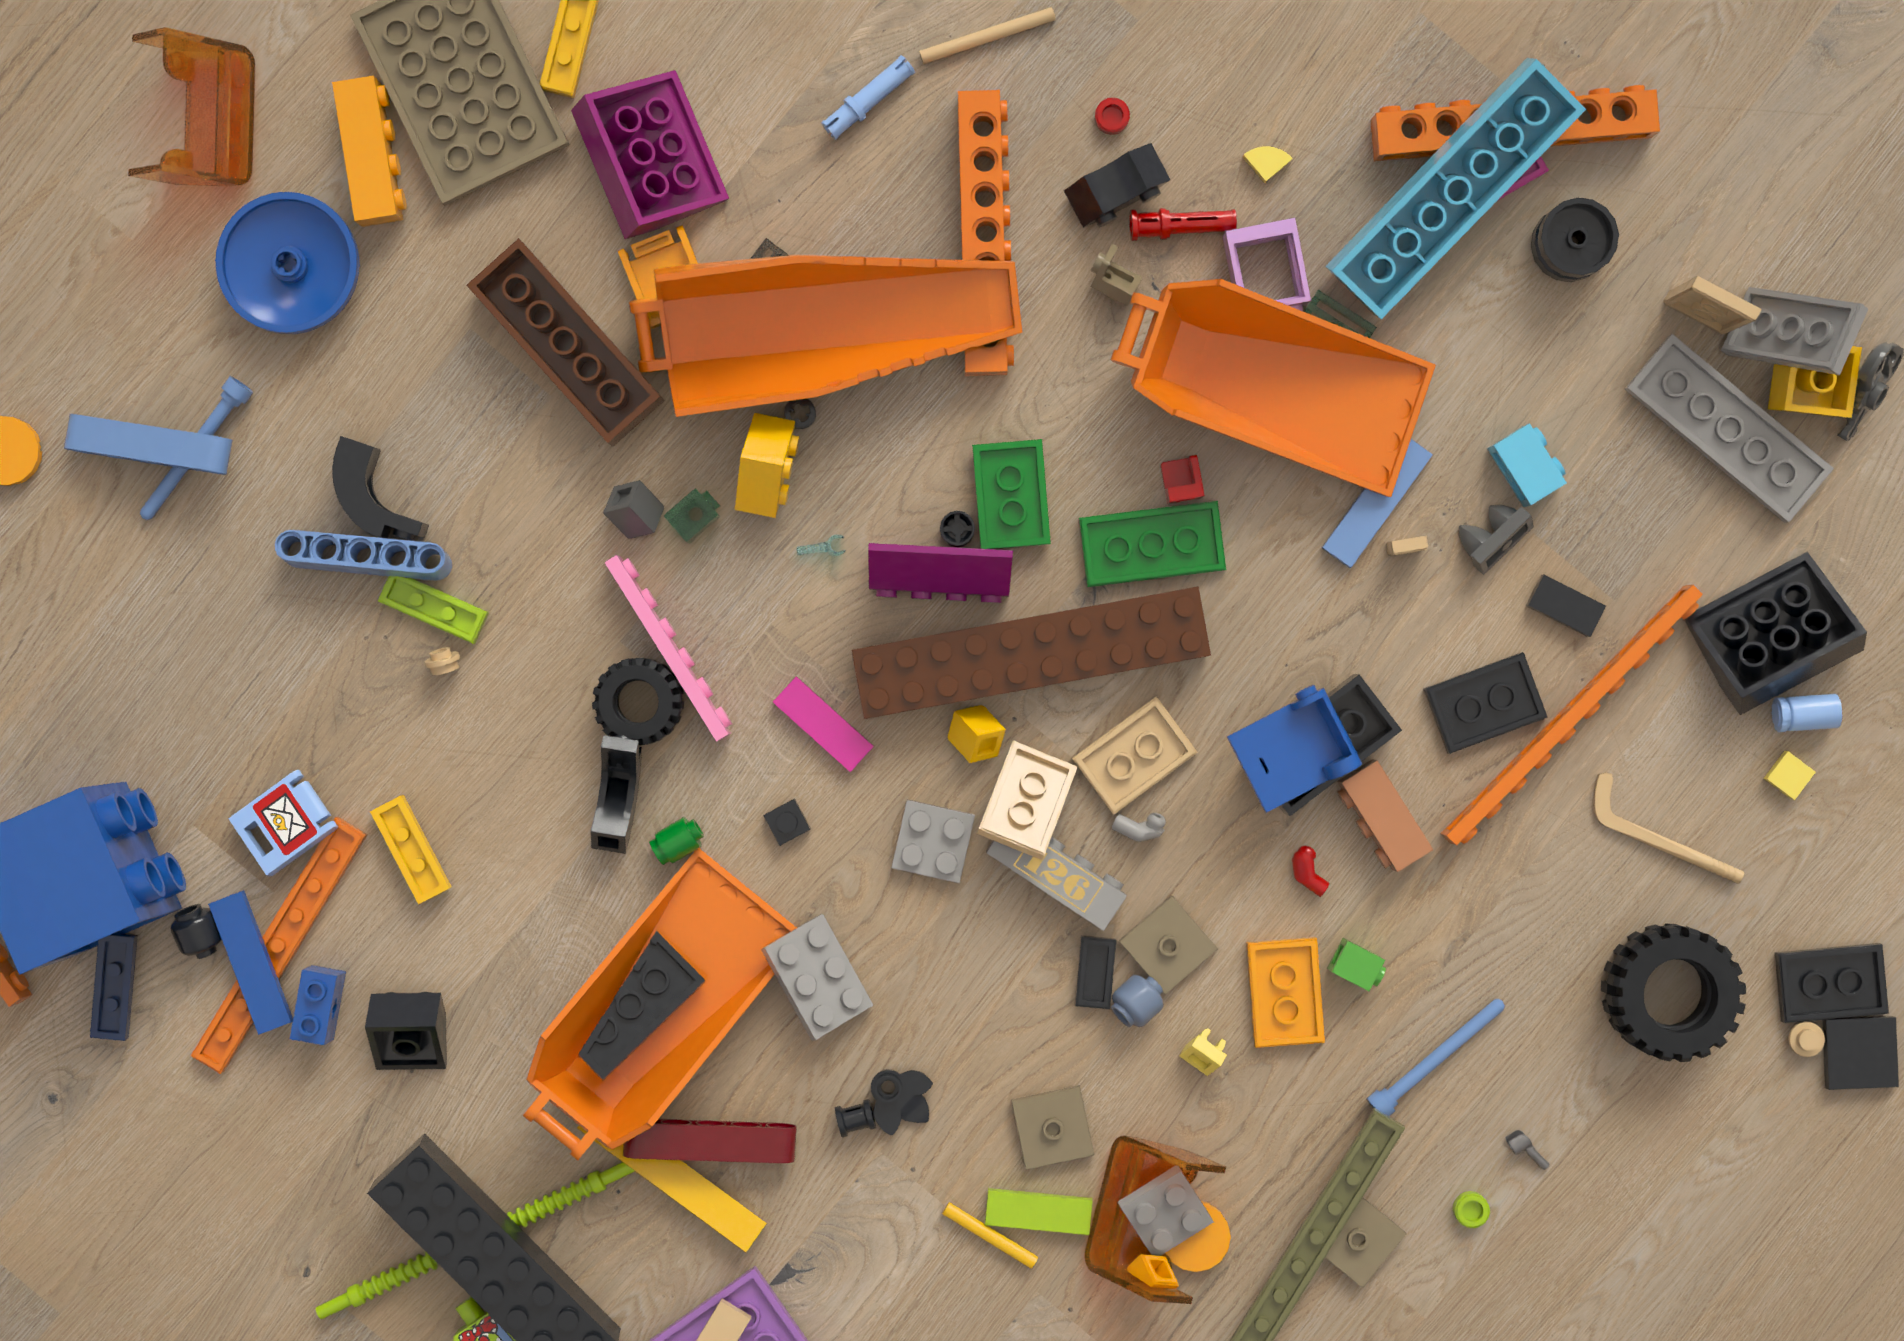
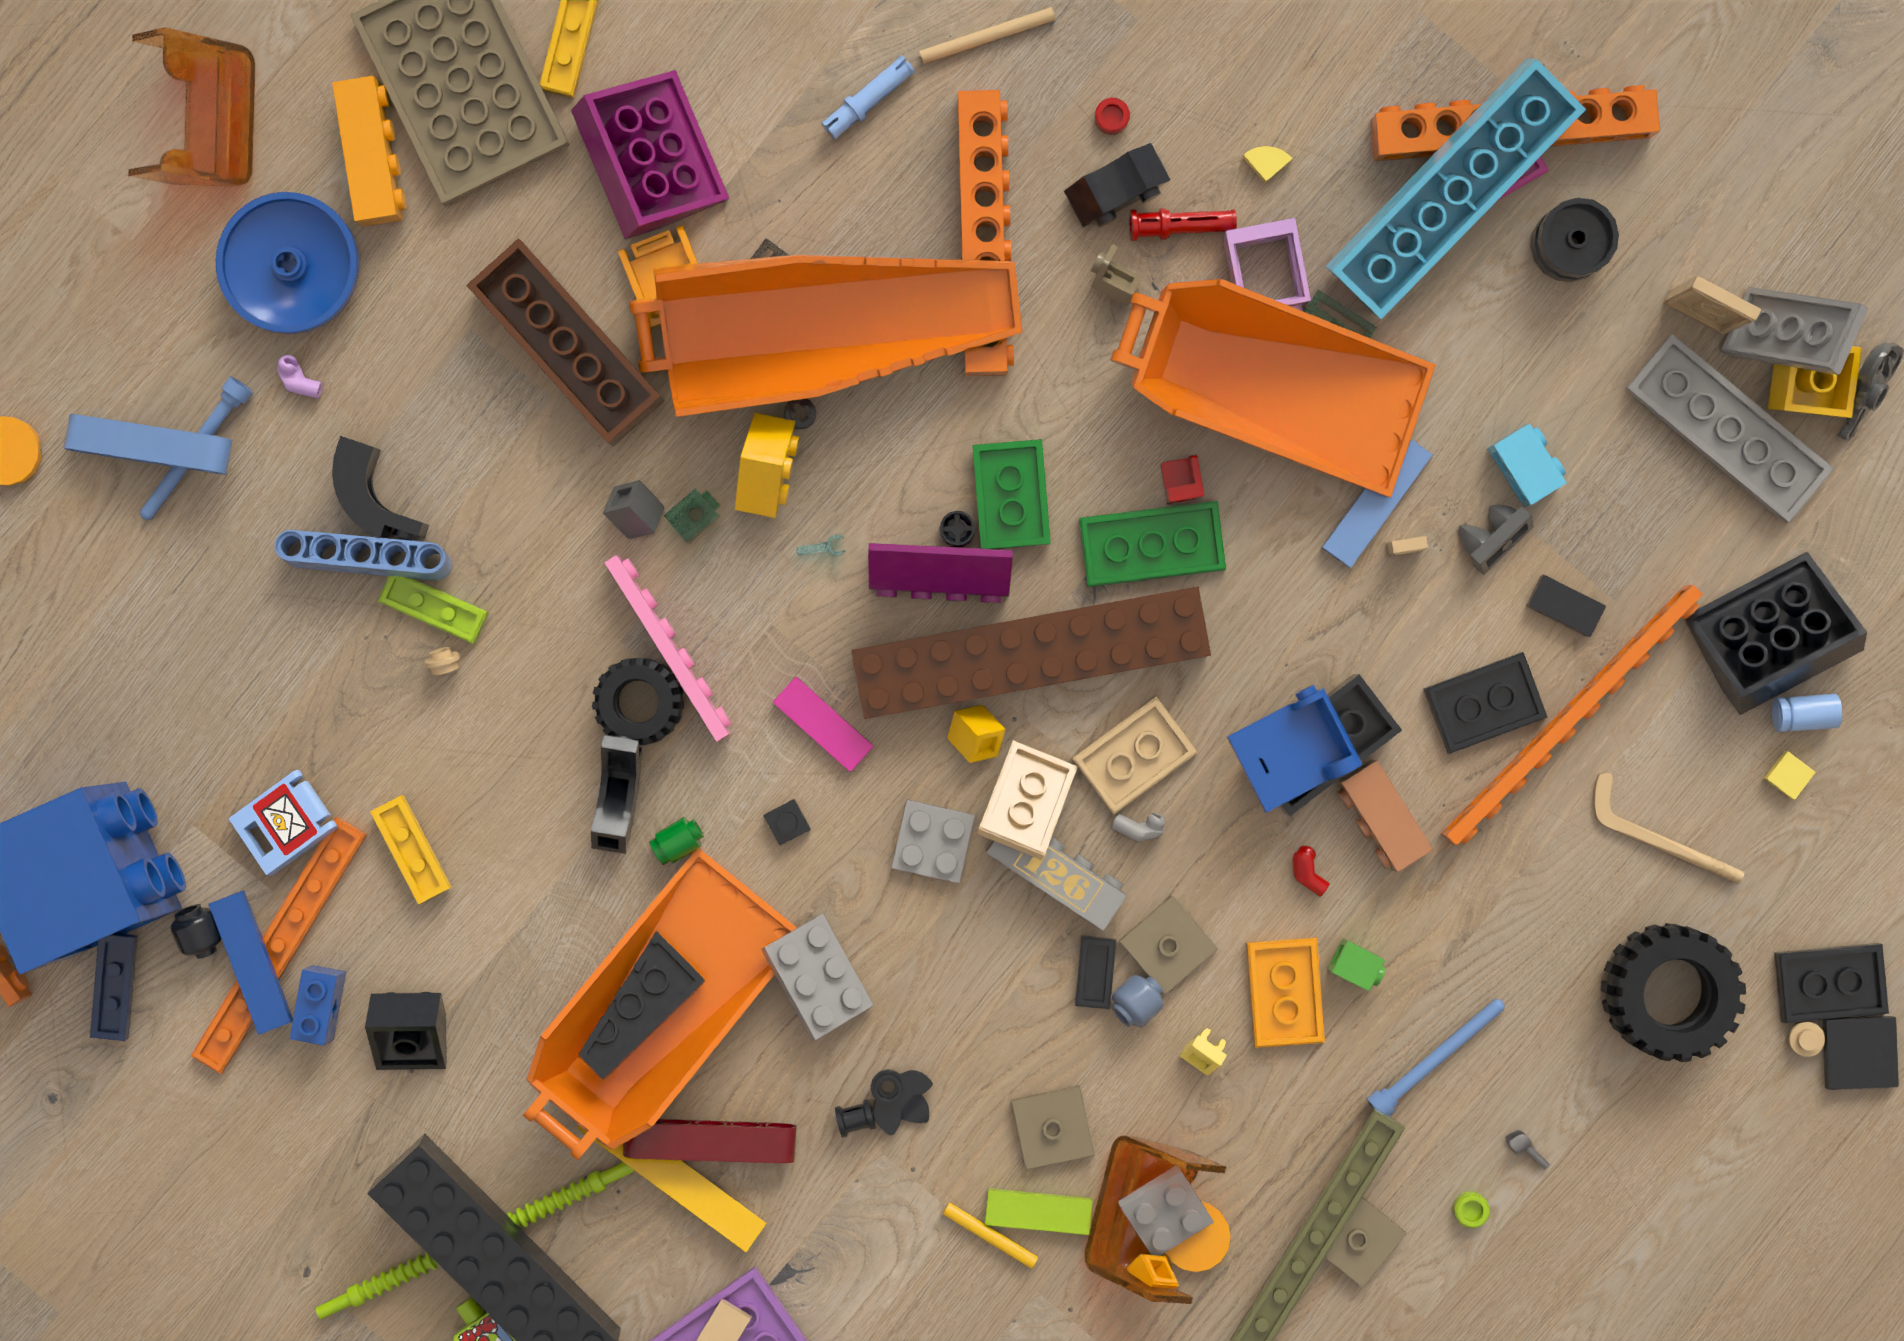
none -> lavender arm [277,355,323,399]

